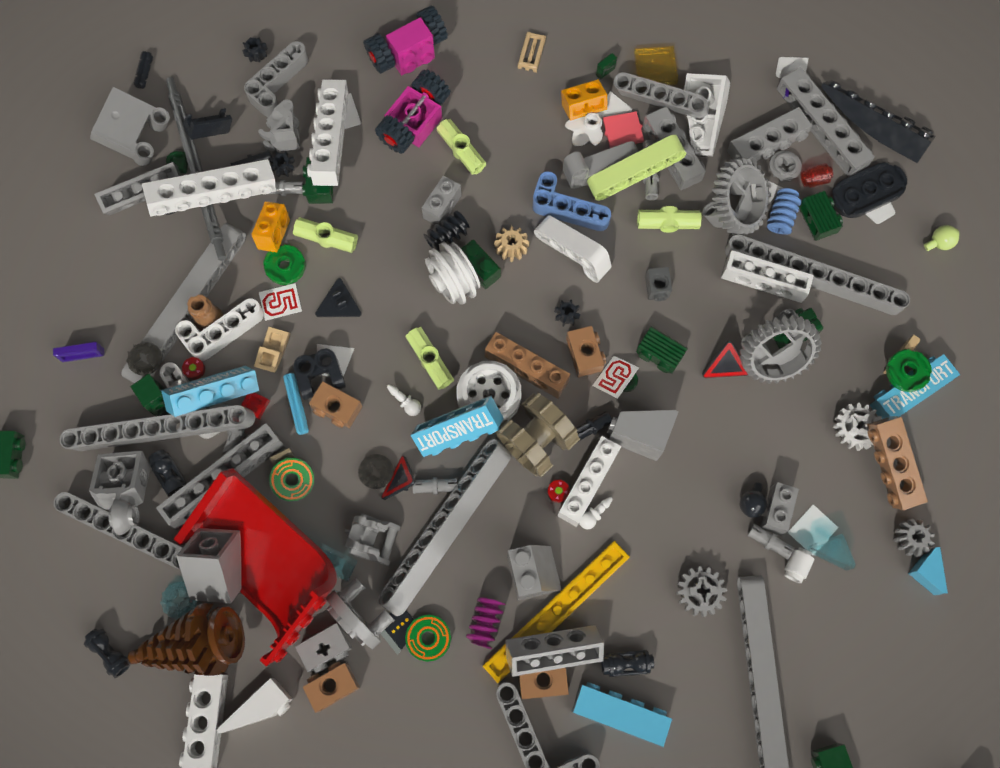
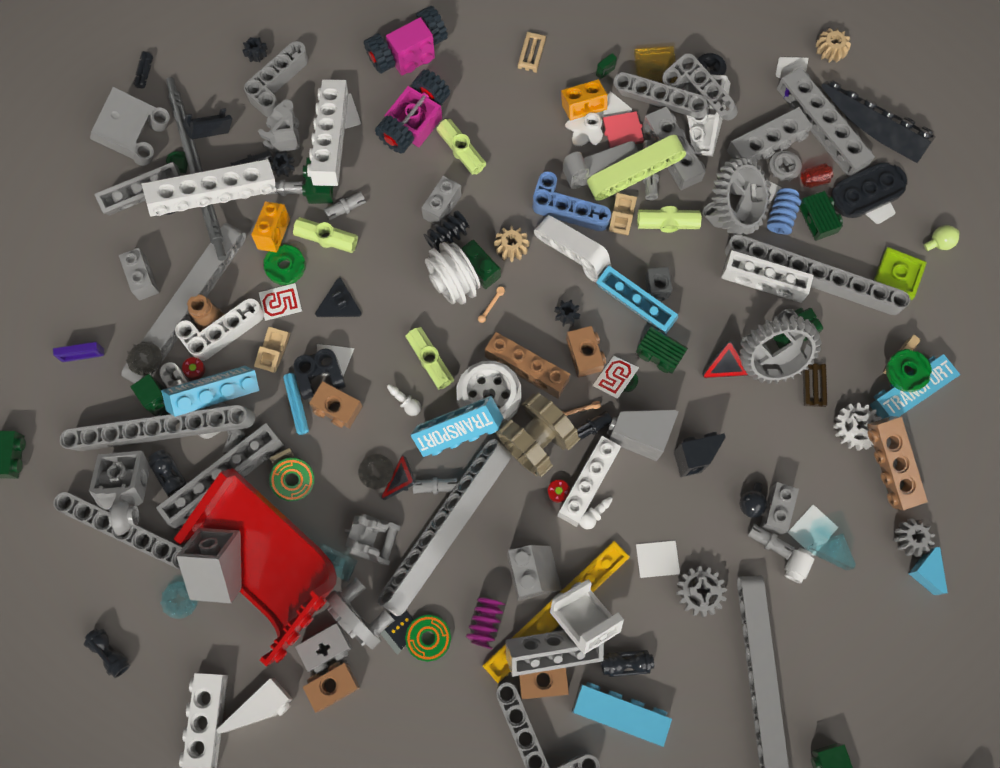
reddish brown plant [128,603,245,676] -> none
red tile [241,392,270,420] -> none
none -> light grey brick [119,248,159,301]
none -> light grey pin [324,191,366,221]
none -> light nougat hinge [478,287,505,323]
none -> white panel [550,579,624,654]
none -> light nougat hinge [562,401,601,416]
none -> medium azure brick [596,265,678,335]
none -> tan slope [608,193,637,236]
none -> white sticker [636,541,680,578]
none -> light grey beam [663,54,738,121]
none -> black slope [674,432,726,477]
none -> black gear [697,53,727,75]
none -> dark brown tile [803,363,827,407]
none -> tan gear [816,28,851,63]
none -> lime tile [874,247,927,300]

